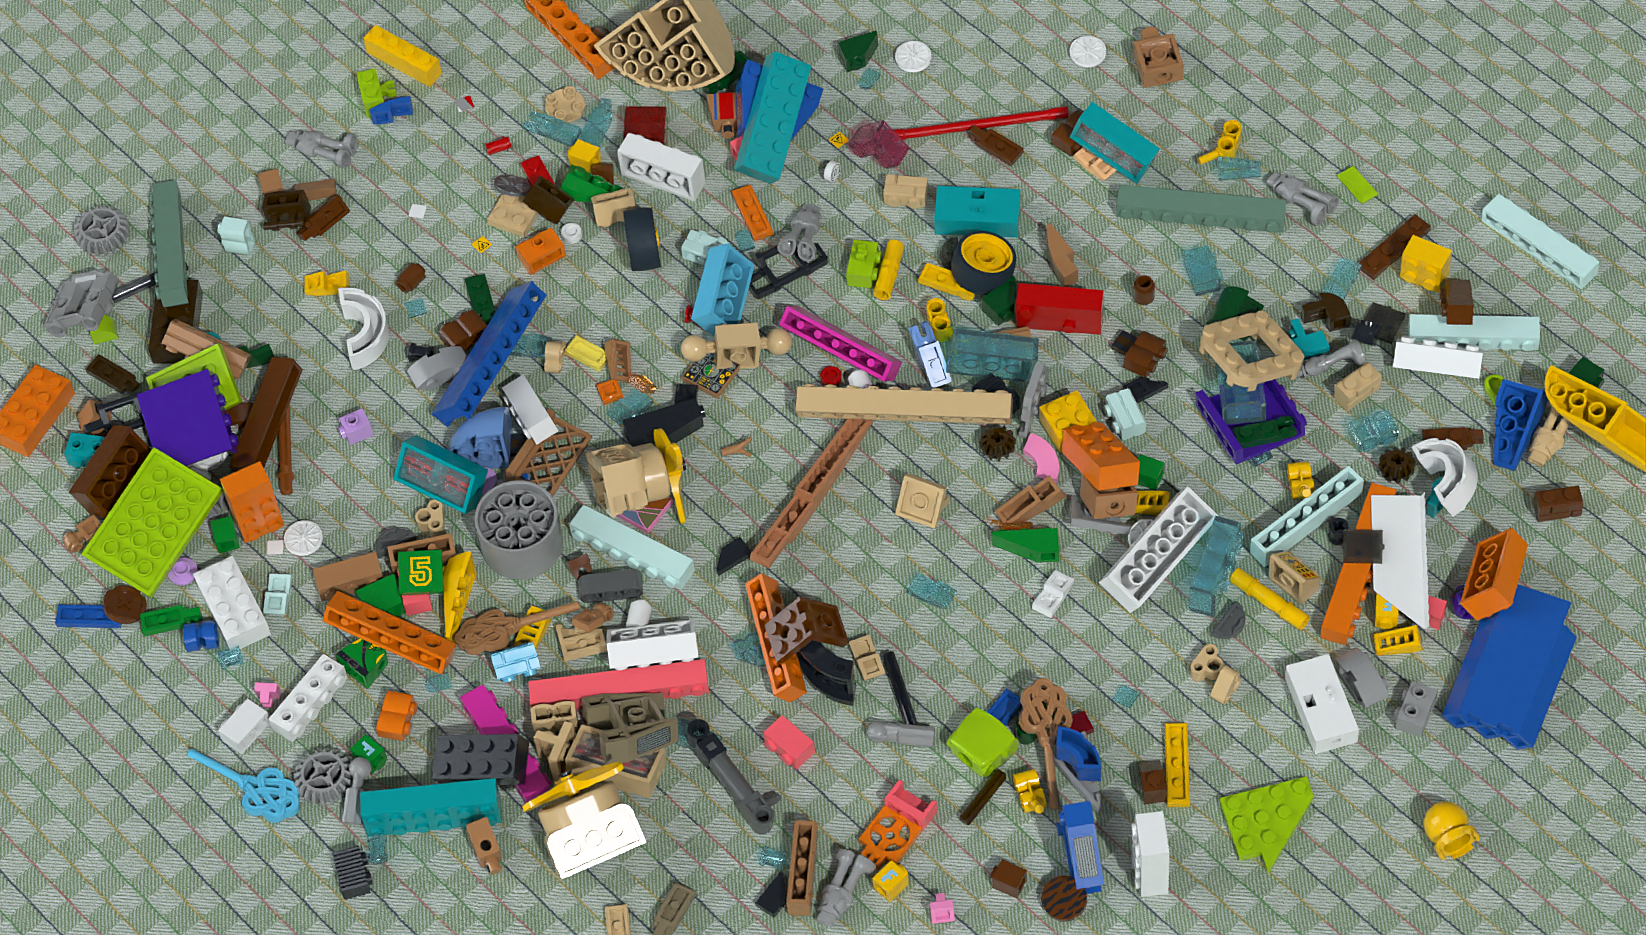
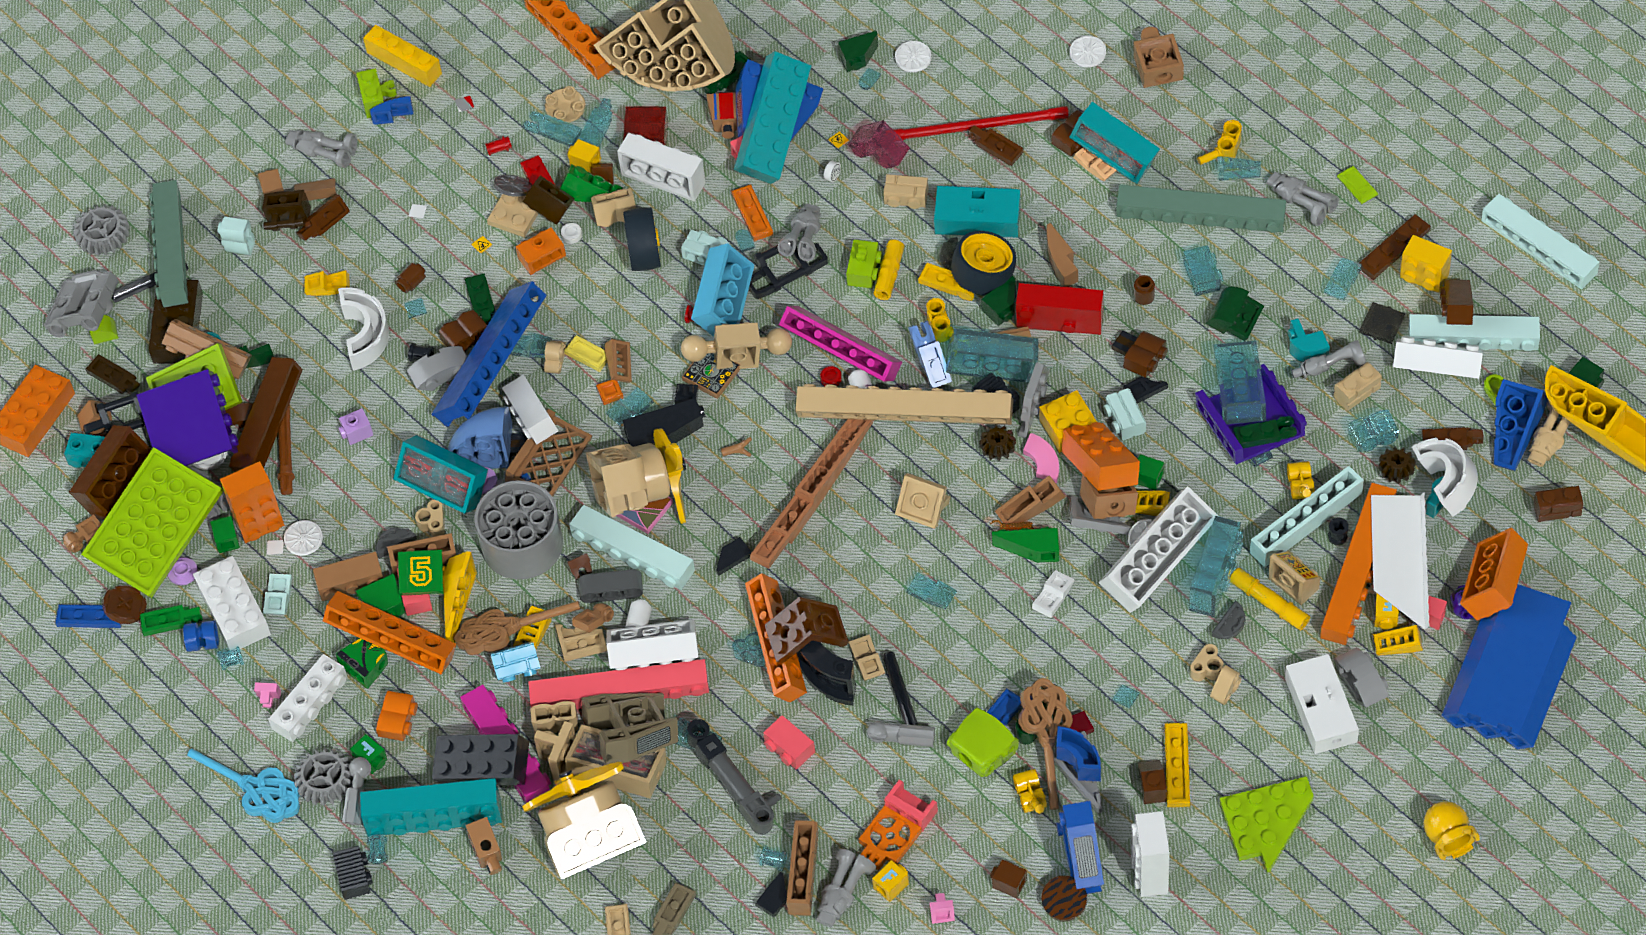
white brick [218,698,270,754] -> none
clear light blue piece [425,672,452,693] -> none
clear orange tile [628,375,657,394] -> none
dark brown axle [960,769,1006,825] -> none
tan plate [1199,311,1304,391] -> none
dark brown brick [1301,293,1351,332] -> none
clear smoke piece [1341,529,1385,564] -> none
black brick [1352,320,1382,347] -> none
light grey brick [1393,681,1438,737] -> none

